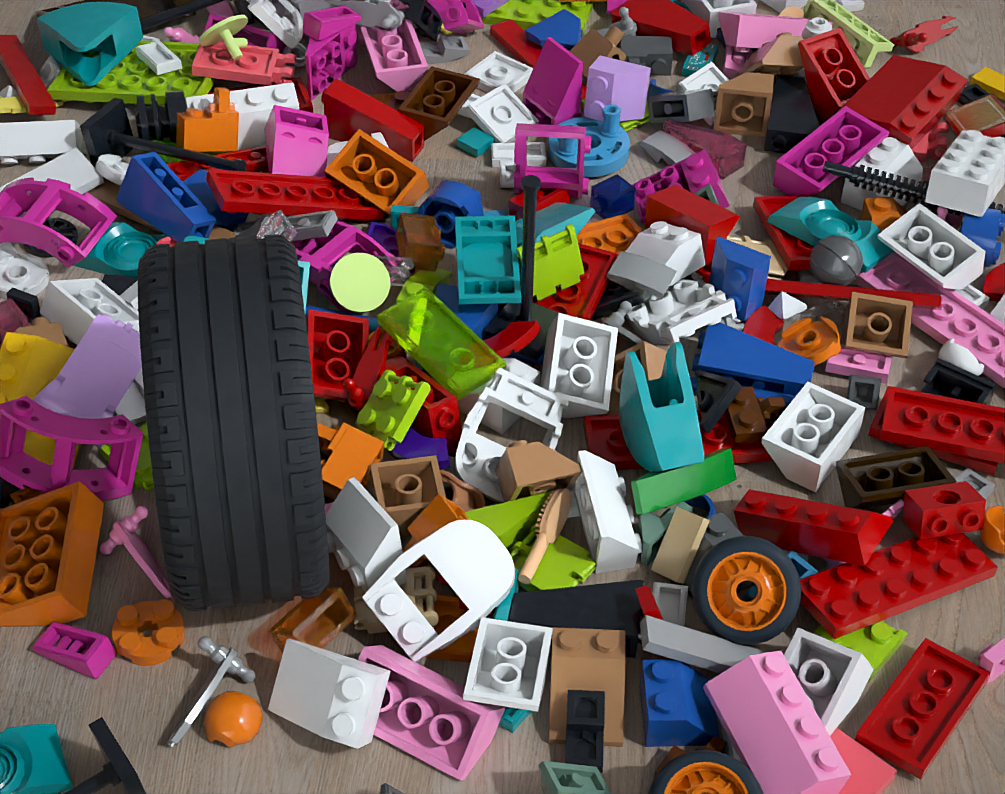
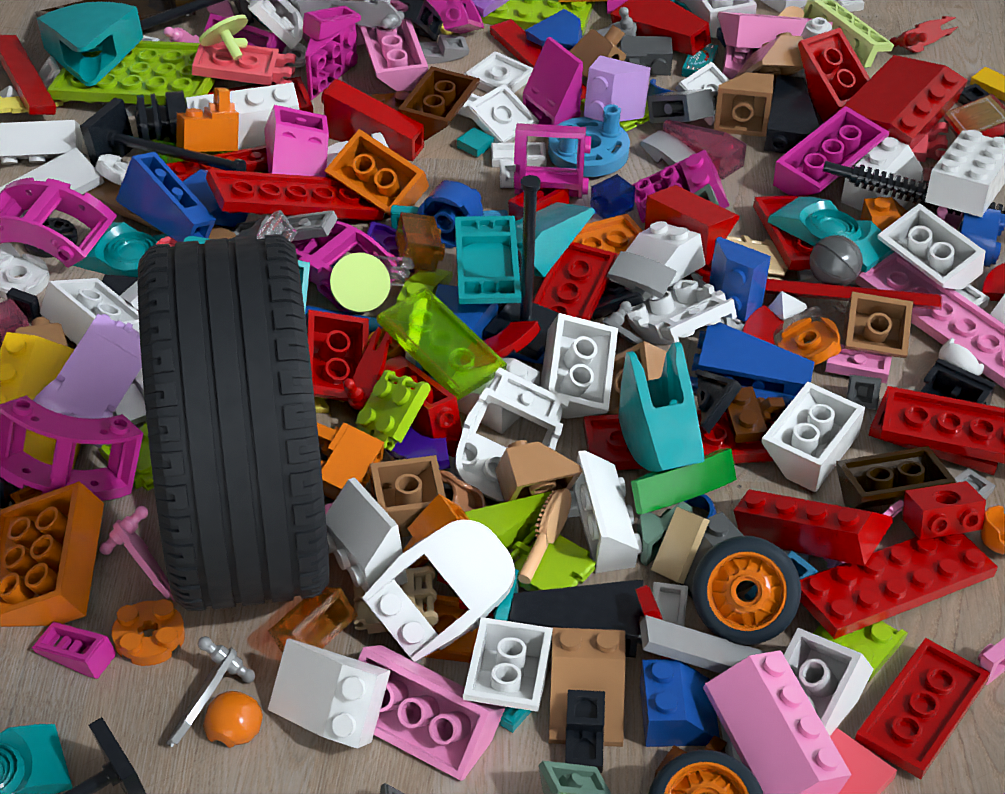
white tile [136,41,182,75] -> none
lime plate [516,224,584,302] -> none

